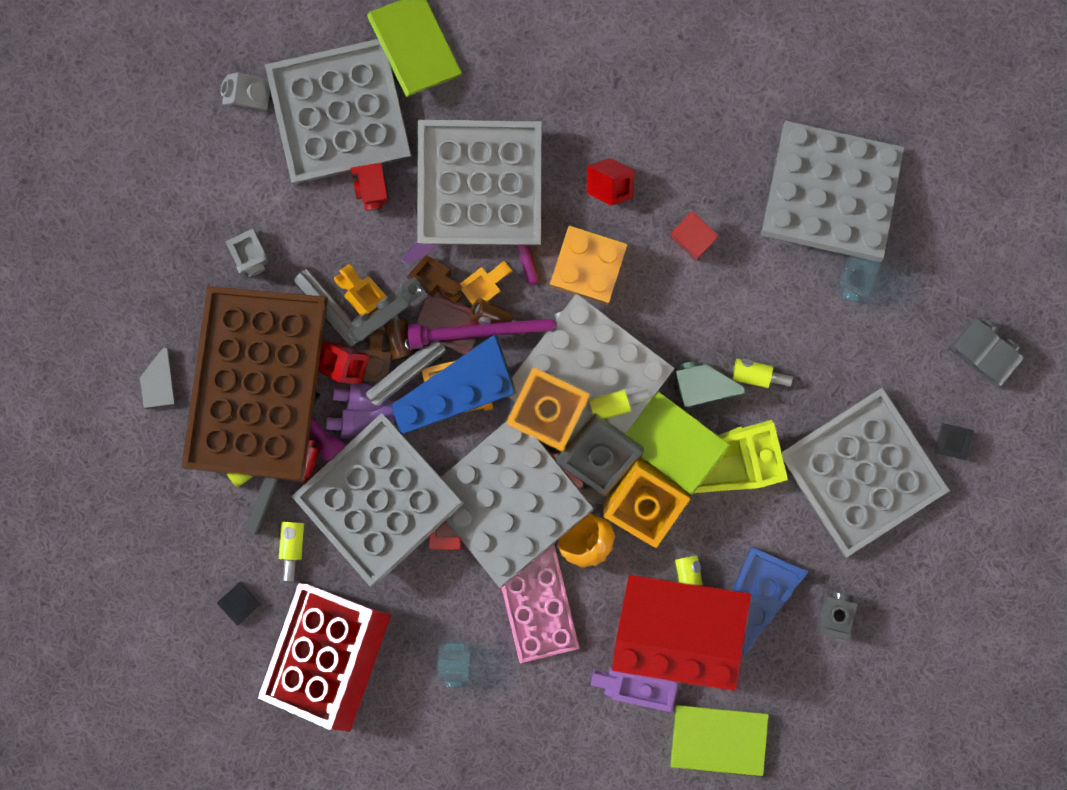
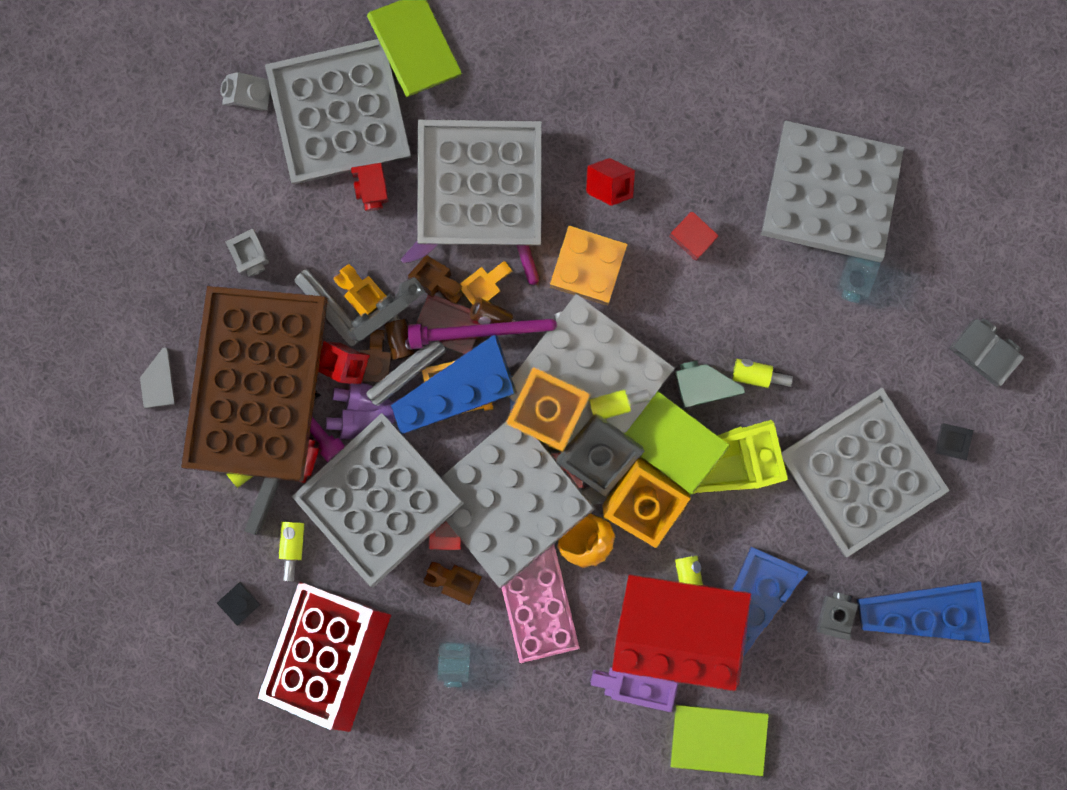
none -> reddish brown plate [423,562,482,605]
none -> blue wing [857,581,990,643]

